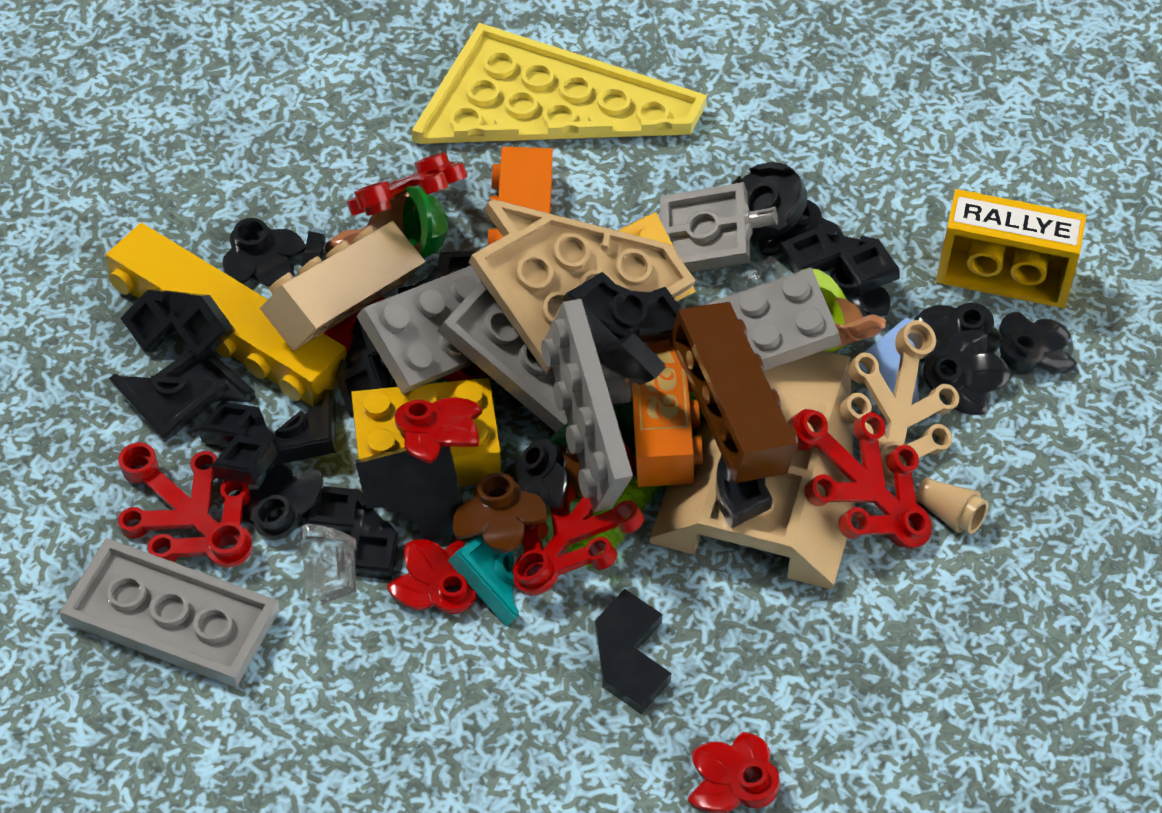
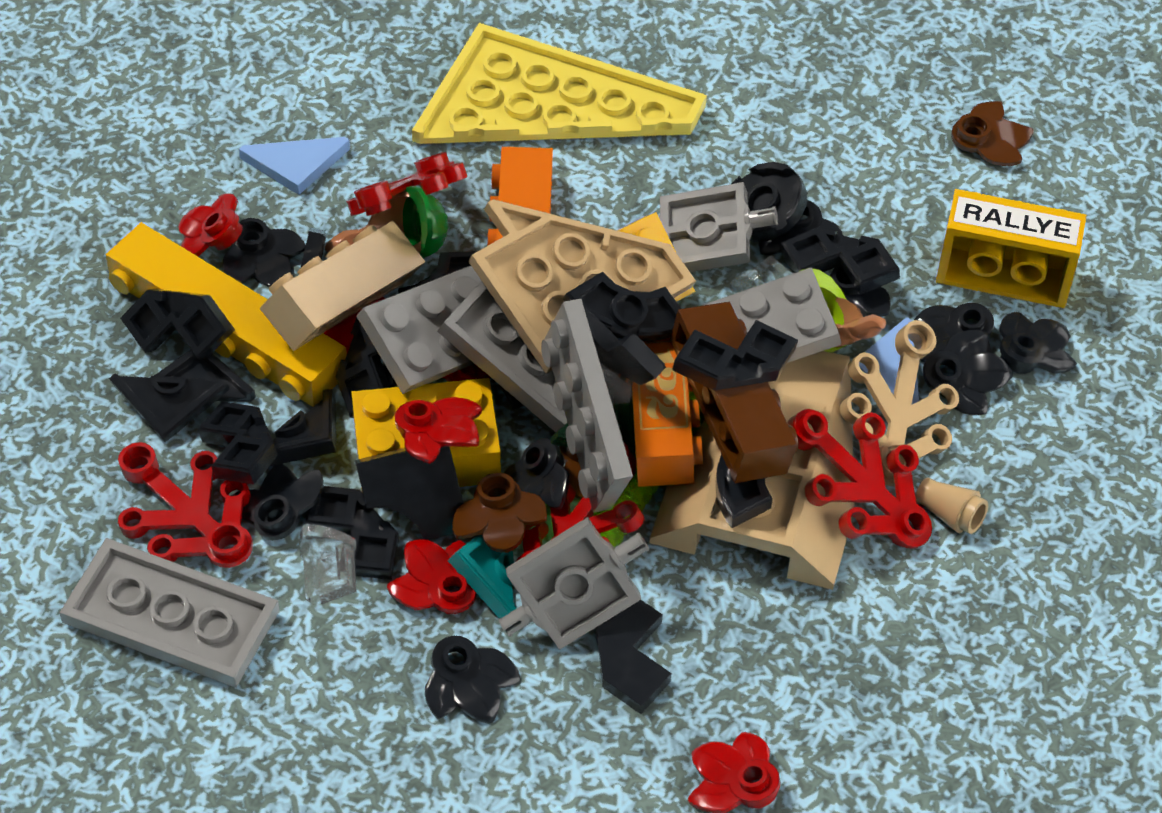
none -> red plate [178,193,243,257]
none -> light blue tile [239,137,350,195]
none -> black plate [424,636,520,724]
none -> light grey plate [499,517,649,650]
none -> black tile [672,320,798,391]
none -> reddish brown plate [951,101,1034,166]

